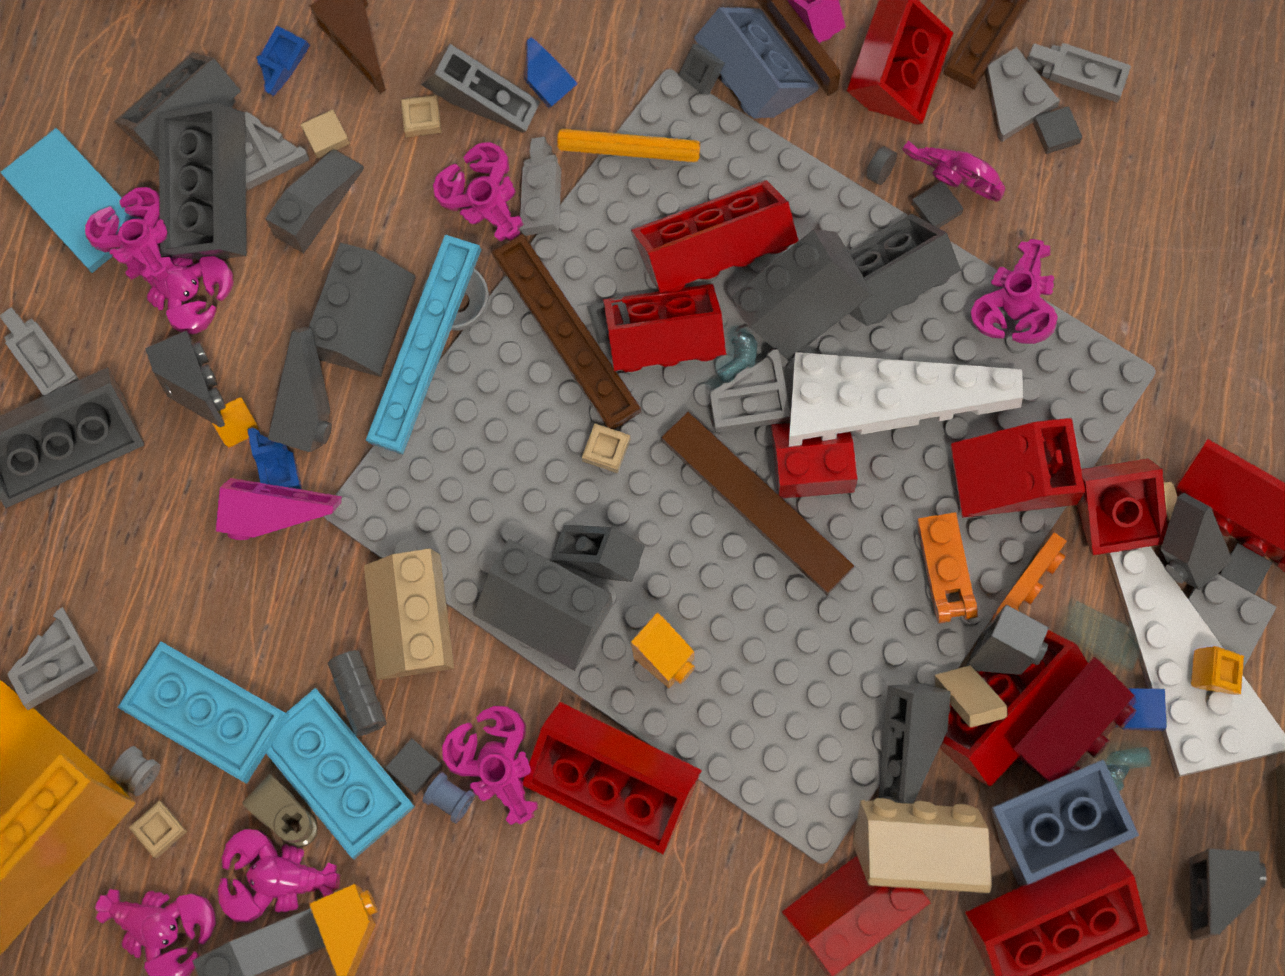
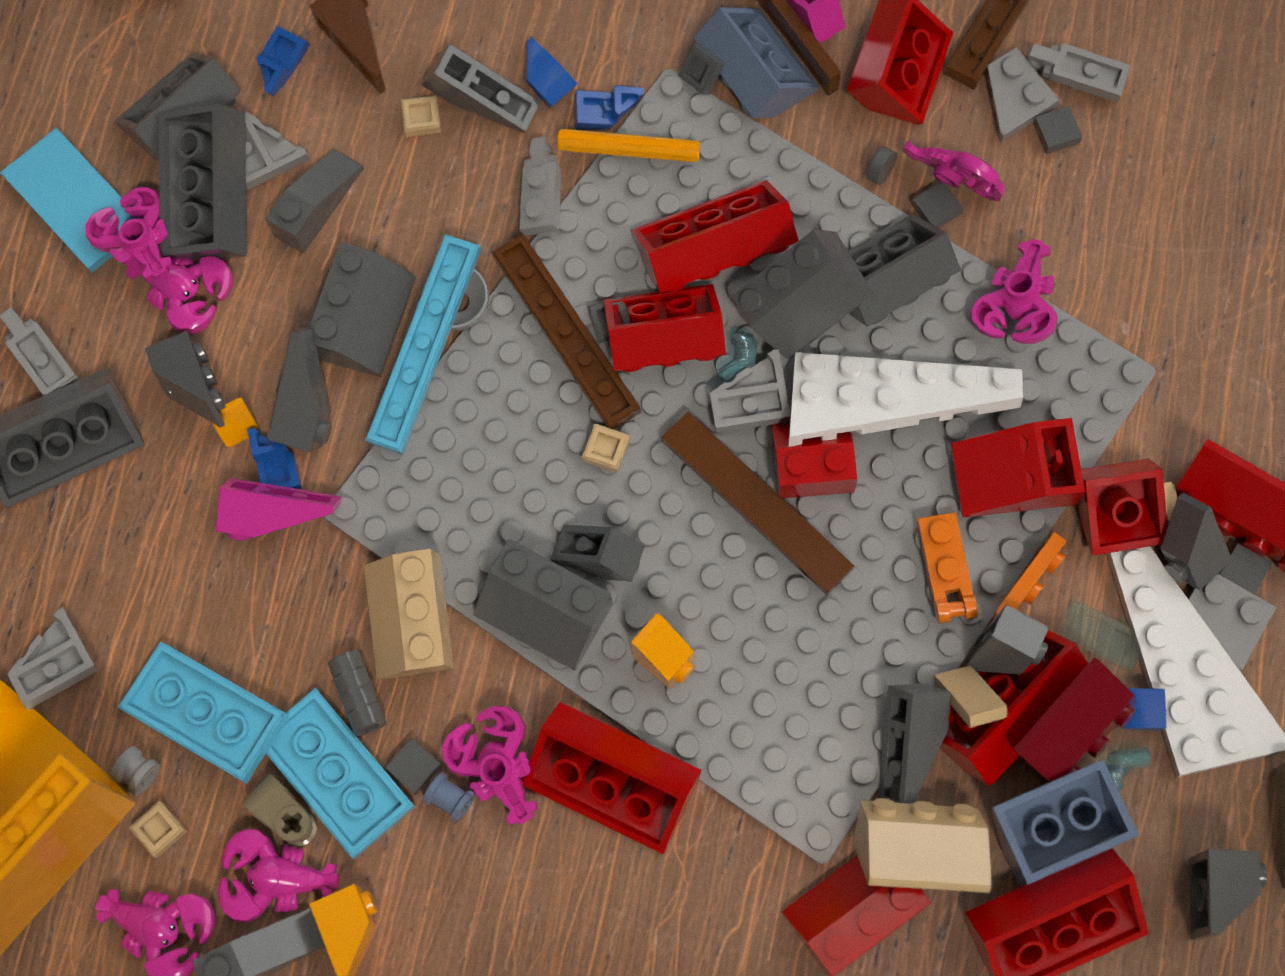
tan tile [301,110,350,159] -> none
dark pink animal [433,142,524,241] -> none
light orange slope [1191,646,1244,695] -> none
none -> blue slope [574,86,644,130]

